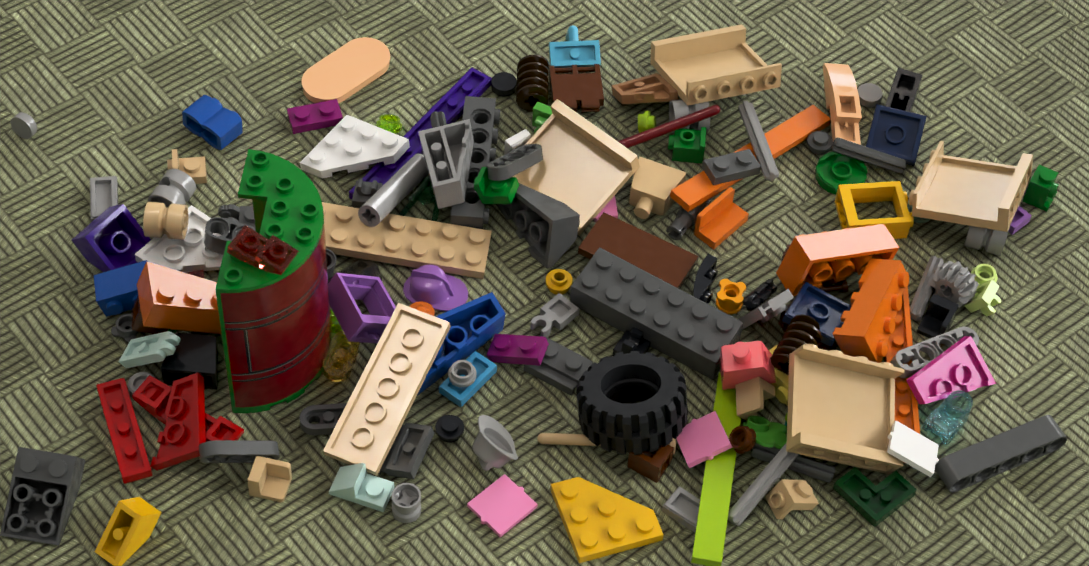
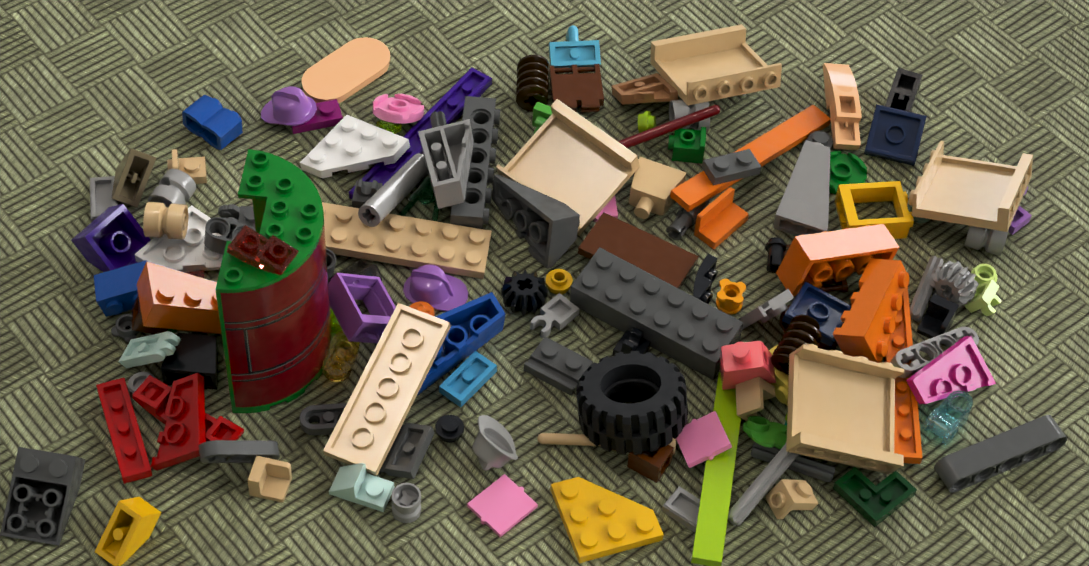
light grey tile [10,112,37,139] -> none
light grey plate [448,360,477,387] -> none
green bracket [474,167,519,204] -> none
magenta plate [486,334,549,366] -> none
dark grey beam [487,144,543,181] -> none
black tile [491,72,517,97] -> none
white tile [504,129,531,155] -> none
reddish brown plate [729,426,756,454] -> none
light grey axle [738,100,779,182] -> none
black axle [743,279,777,311] -> none
dark grey axle [832,138,906,174] -> none
light grey tile [858,83,883,108] -> none
white piece [887,421,939,477] -> none
green brick [1023,164,1059,212] -> none
none -> dark tan slope [112,148,156,208]
none -> medium lavender piece [261,86,317,126]
none -> bright pink tile [372,93,424,124]
none -> black gear [501,269,548,316]
none -> black pin [765,237,787,273]
none -> light grey slope [773,140,830,236]

